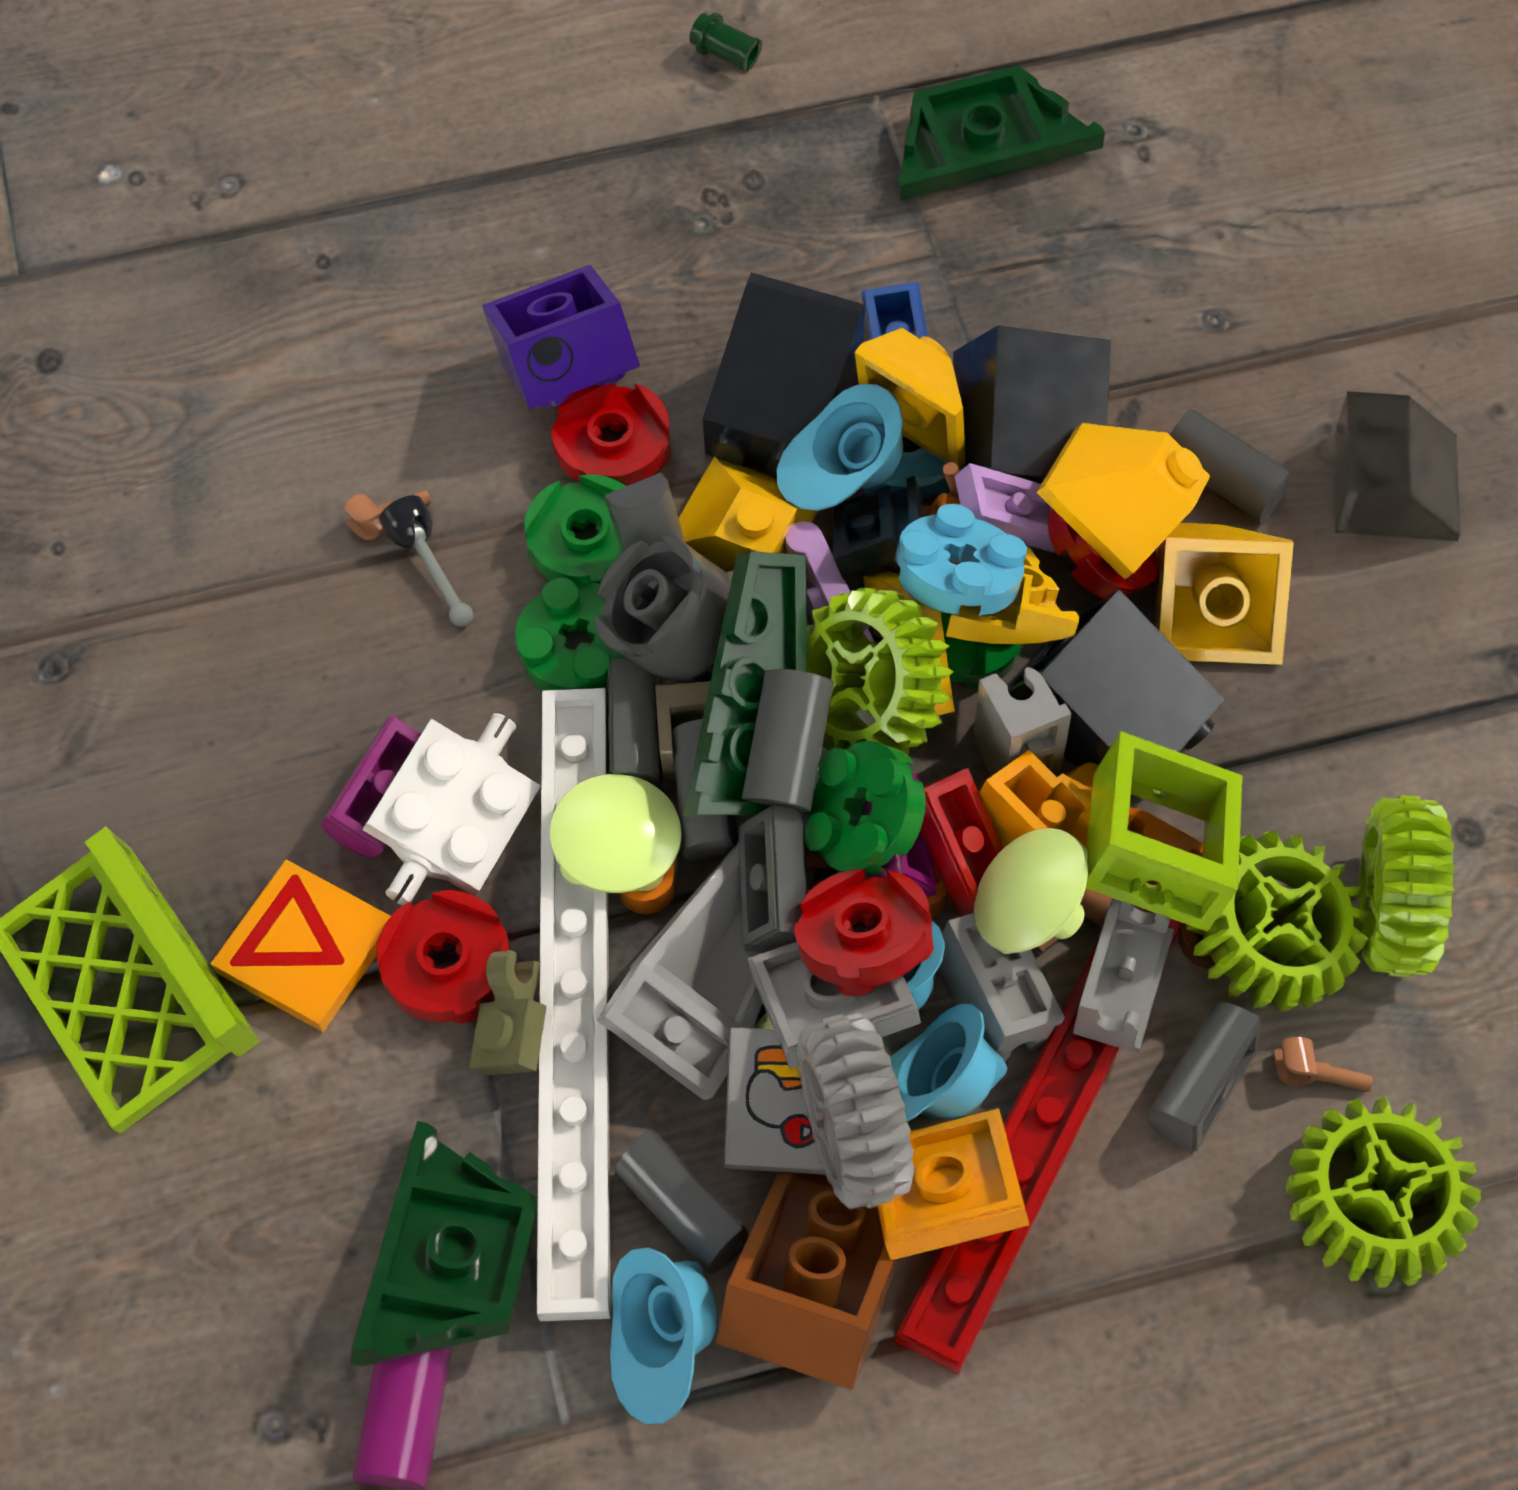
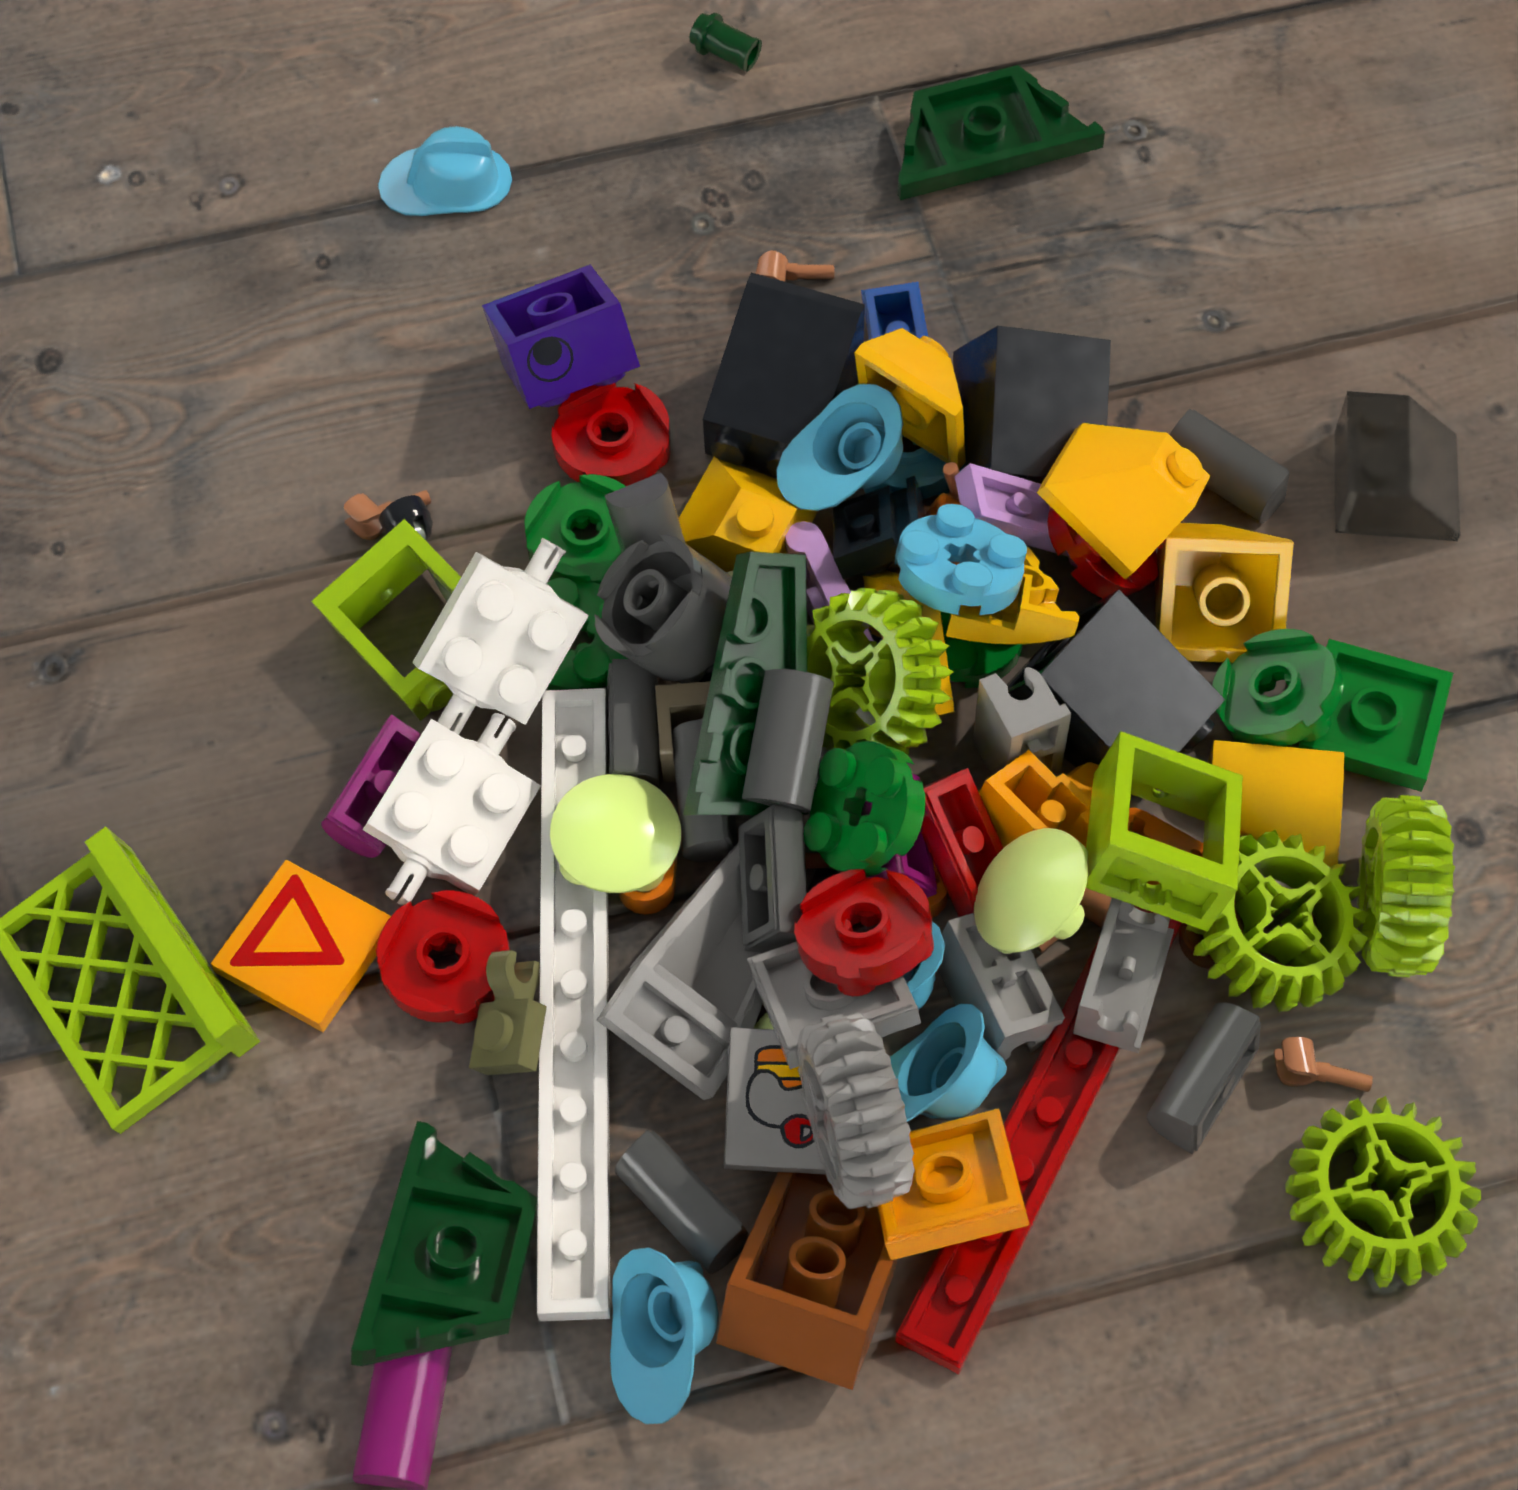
none -> lime window [311,519,461,721]
none -> medium azure piece [378,126,512,216]
none -> white plate [412,538,588,736]
none -> nougat hand [755,251,835,282]
none -> yellow slope [1207,740,1344,868]
none -> green plate [1212,629,1343,747]
none -> green plate [1298,639,1454,792]

